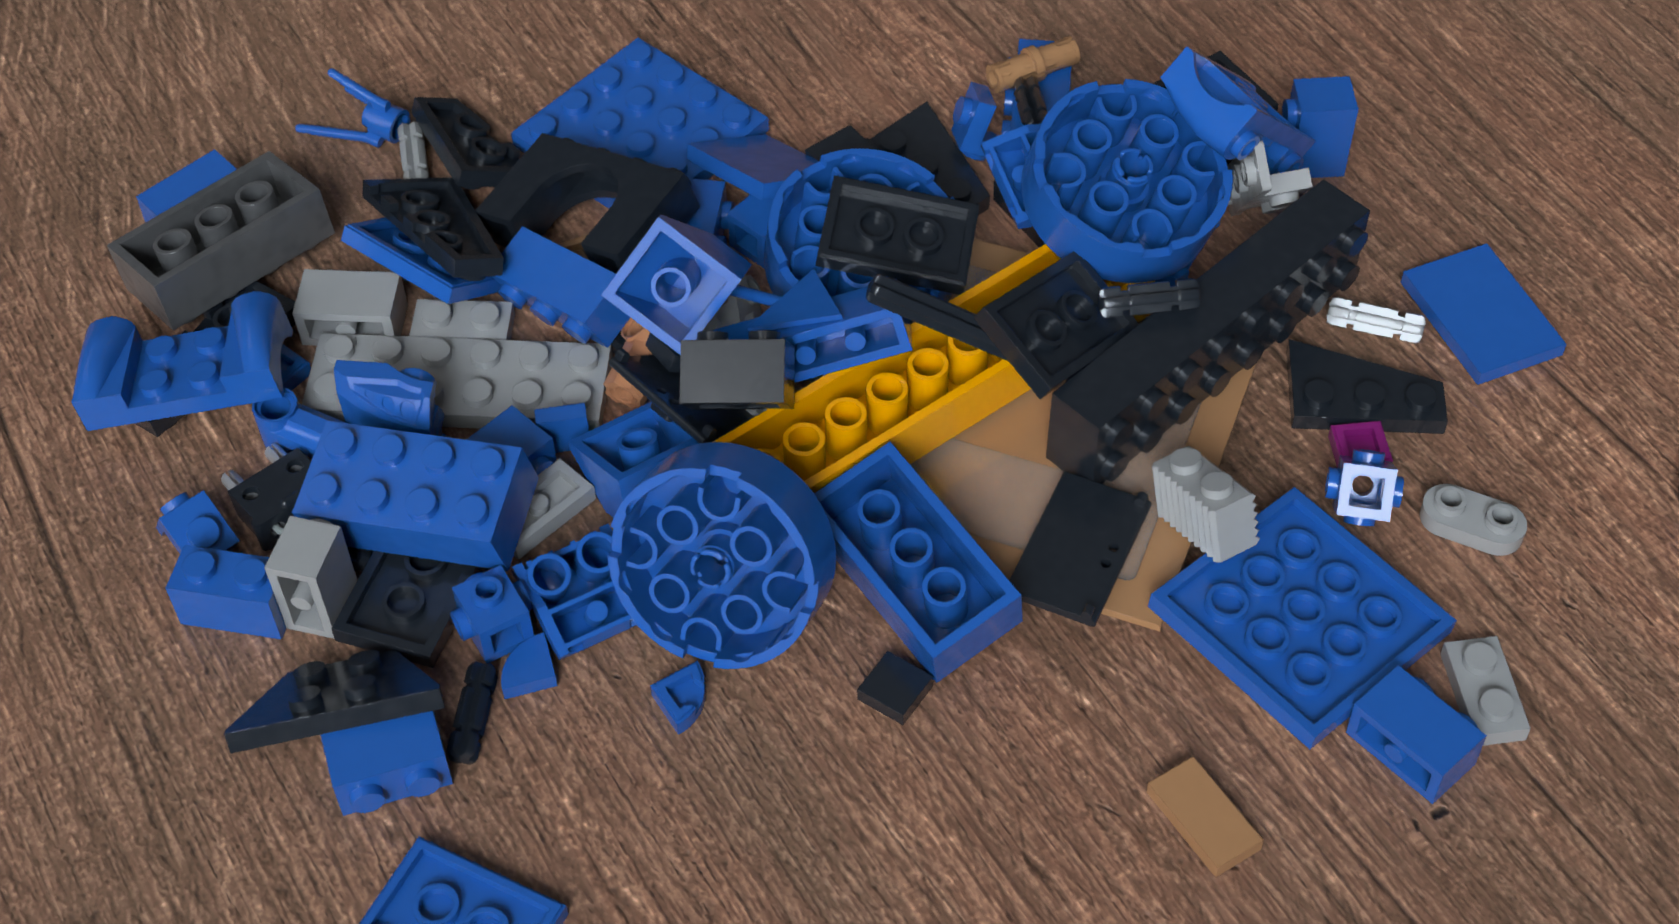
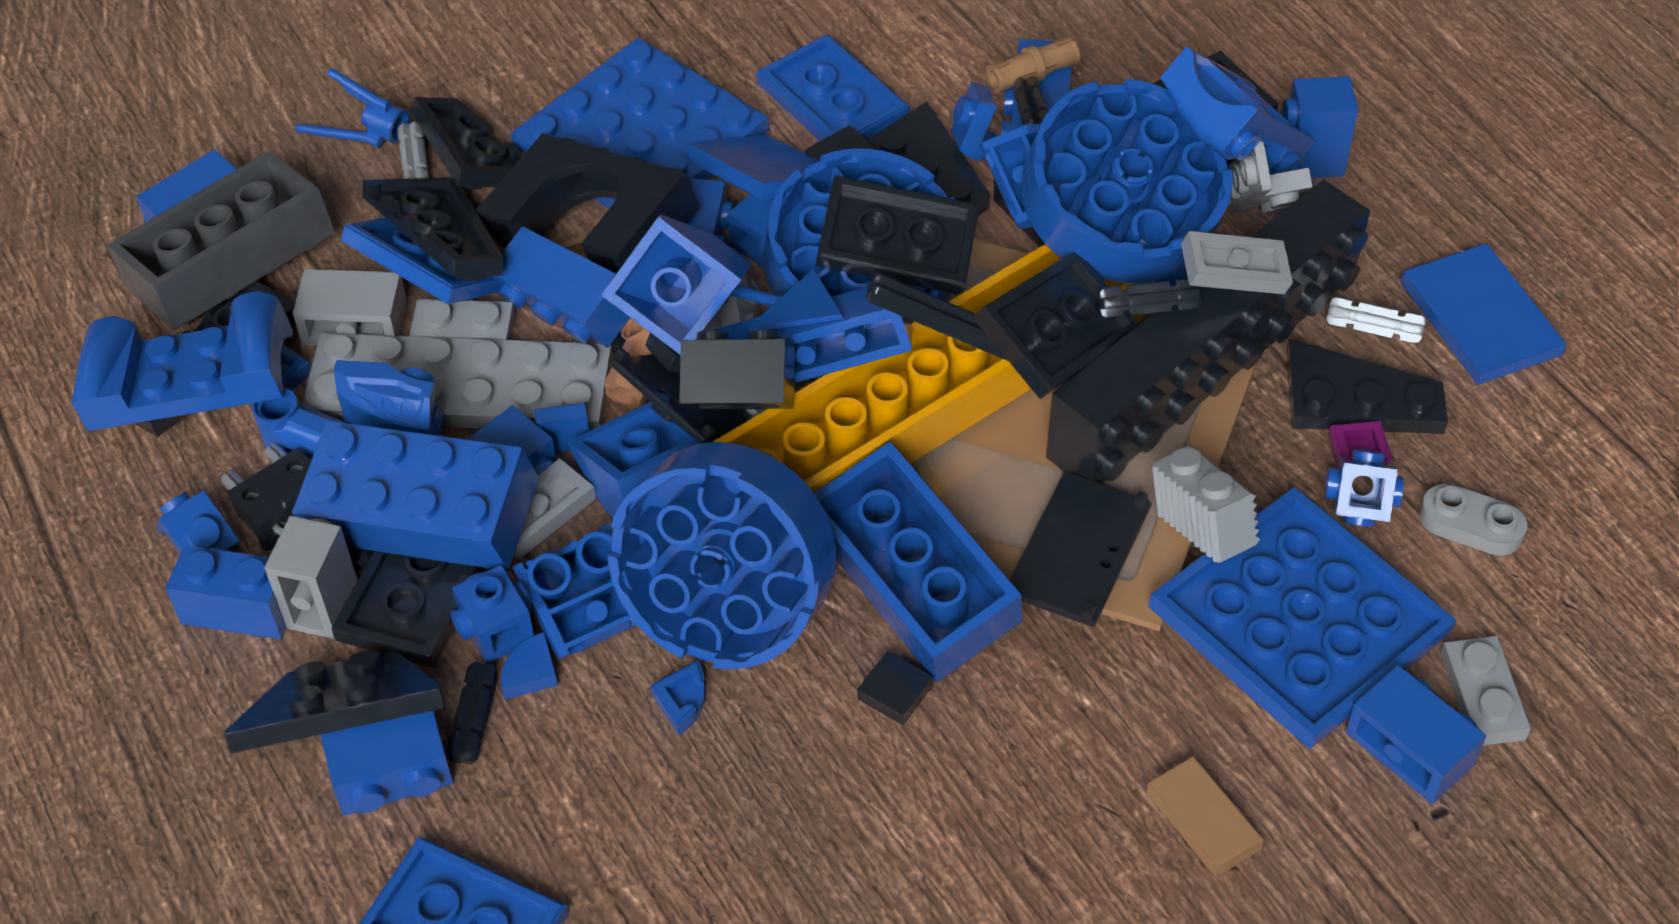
none -> blue tile [756,34,909,141]
none -> light grey plate [1181,231,1293,294]

